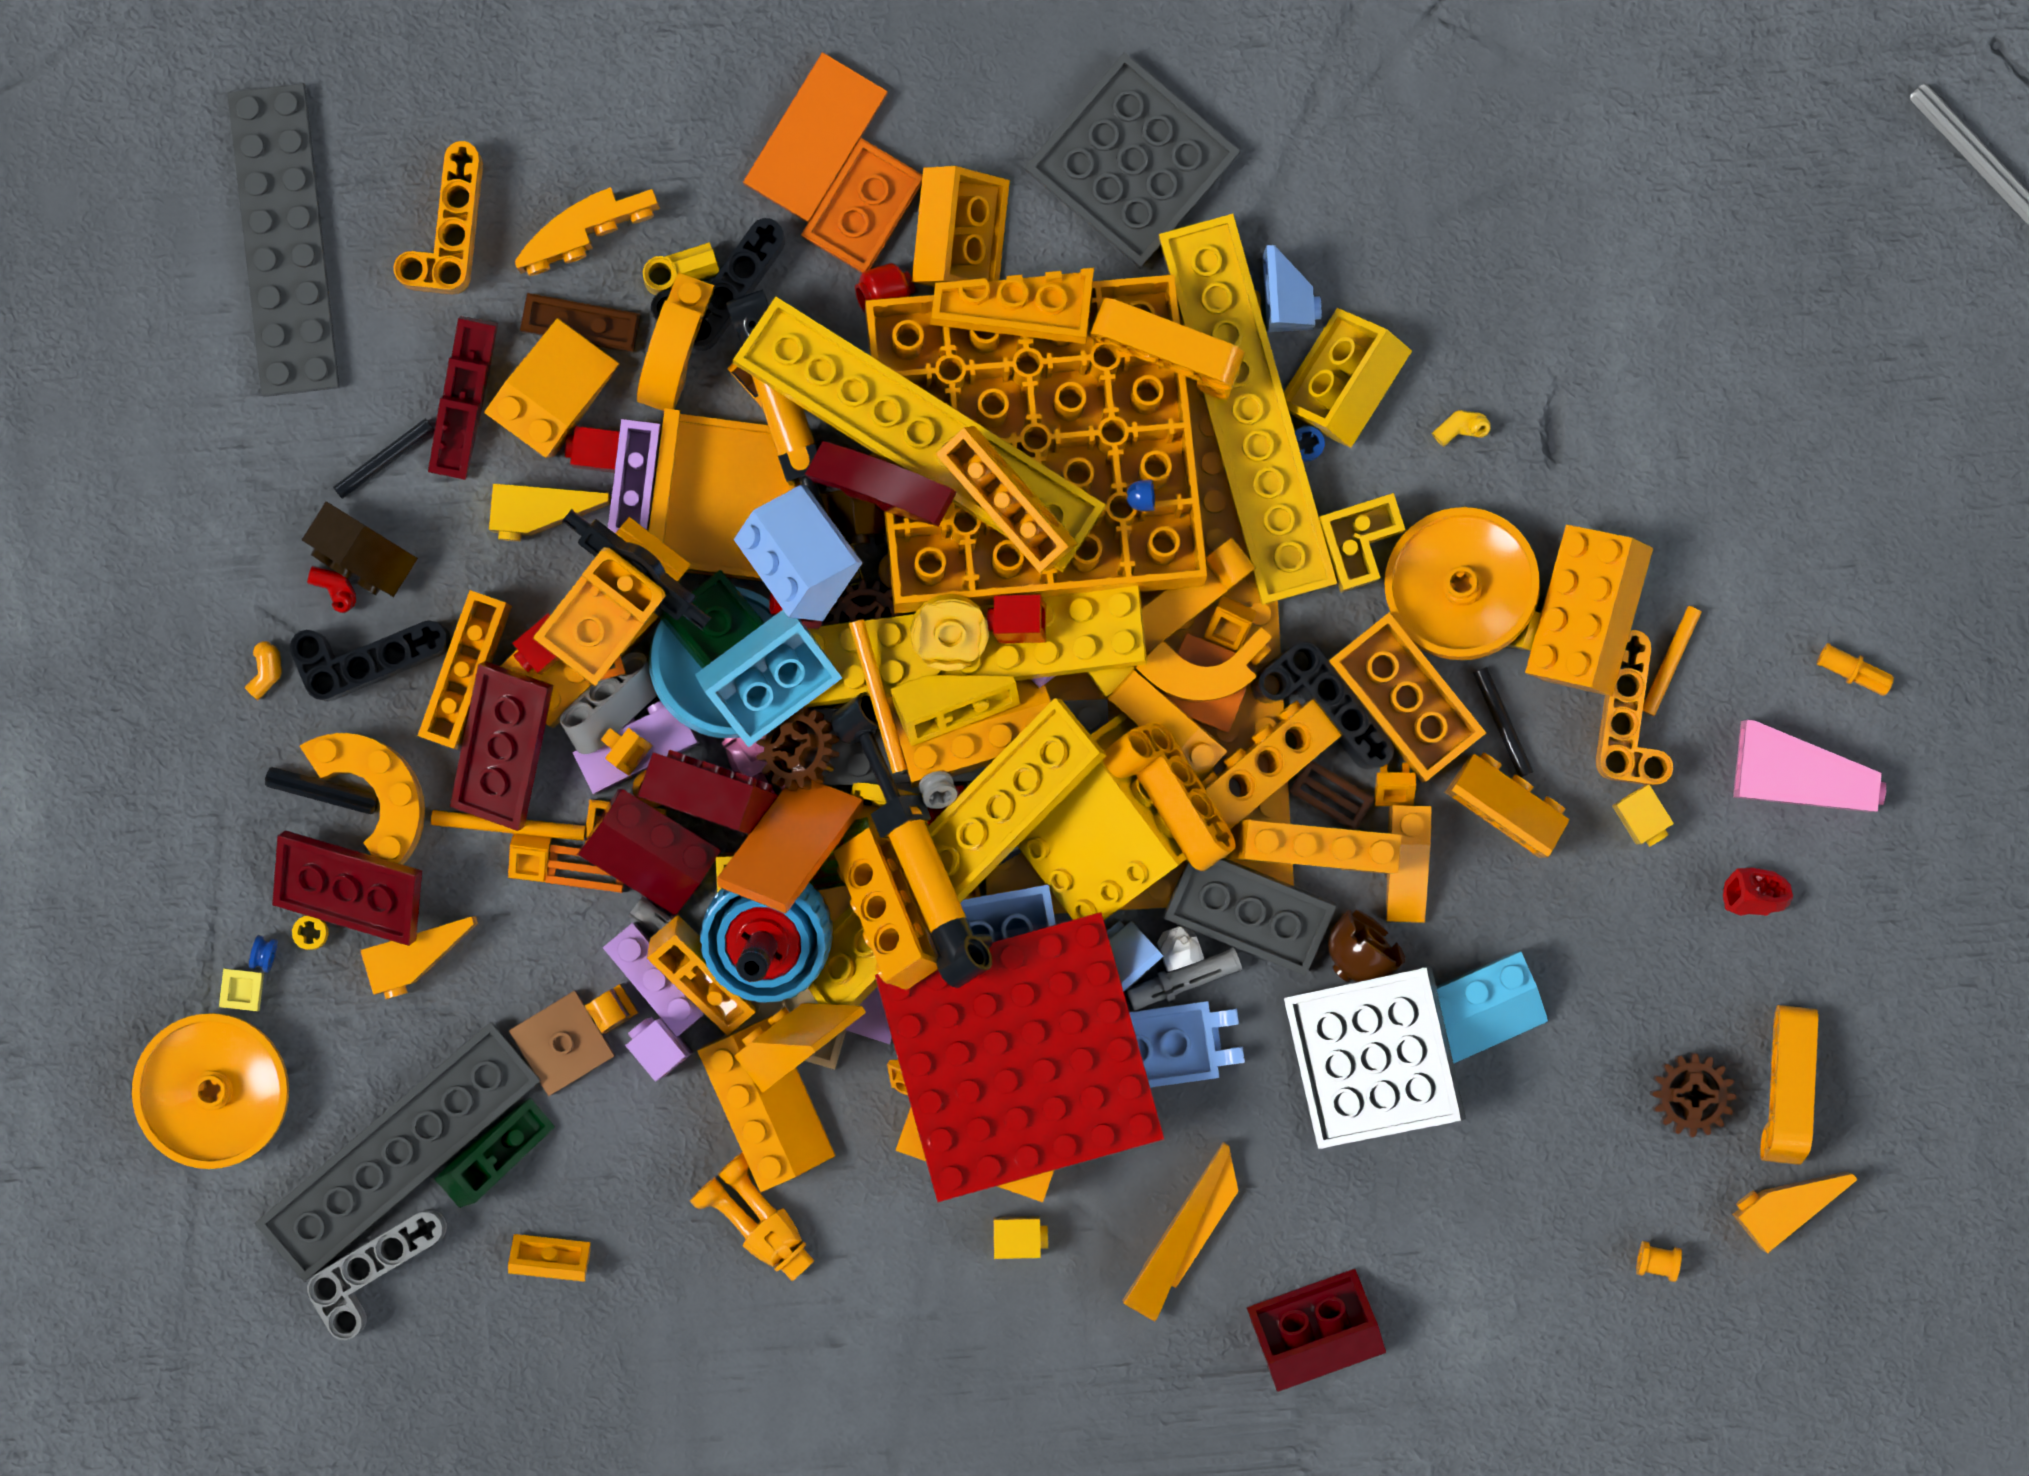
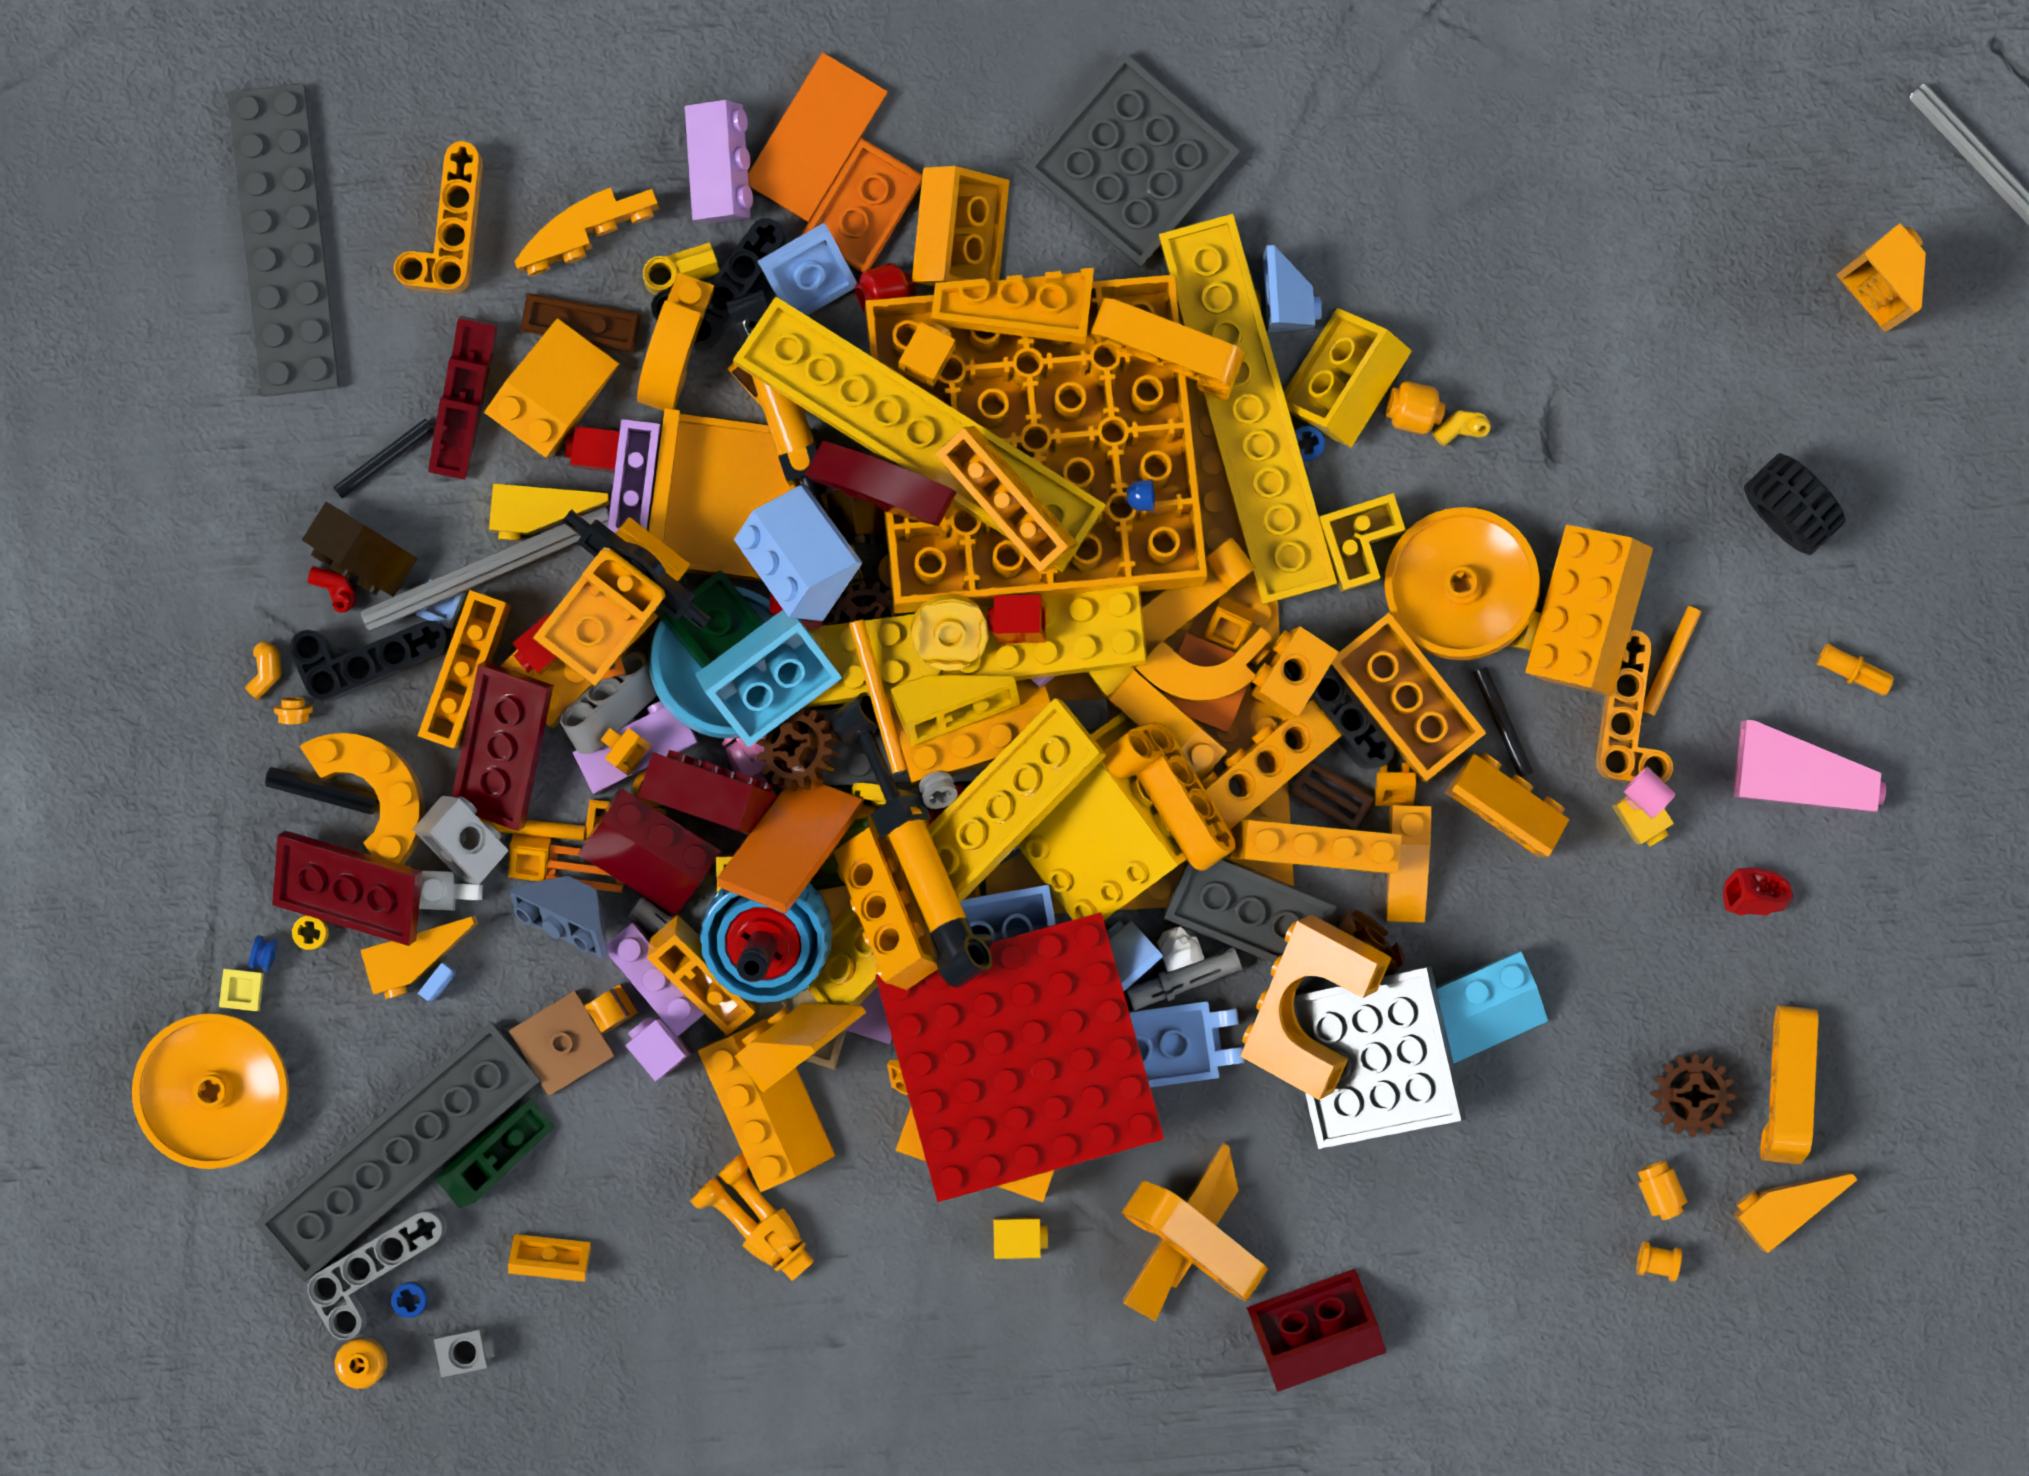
none -> light orange plate [274,697,313,724]
none -> light orange head [334,1337,388,1389]
none -> light grey axle [361,507,609,631]
none -> blue bush [391,1282,428,1318]
none -> light grey brick [412,796,509,885]
none -> light blue tile [415,579,467,629]
none -> light blue tile [418,962,457,1002]
none -> white plate [419,871,483,911]
none -> light grey brick [434,1326,495,1377]
none -> sand blue slope [509,876,608,959]
none -> lavender brick [685,100,753,224]
none -> light blue plate [757,223,857,316]
none -> light orange brick [898,322,956,389]
none -> light orange beam [1121,1180,1268,1302]
none -> light orange arch [1240,915,1392,1100]
none -> light orange brick [1251,626,1338,720]
none -> light orange head [1386,381,1445,435]
none -> bright pink piece [1623,767,1676,819]
none -> light orange brick [1637,1160,1688,1220]
none -> black tyre [1744,453,1846,555]
none -> light orange slope [1836,223,1926,333]

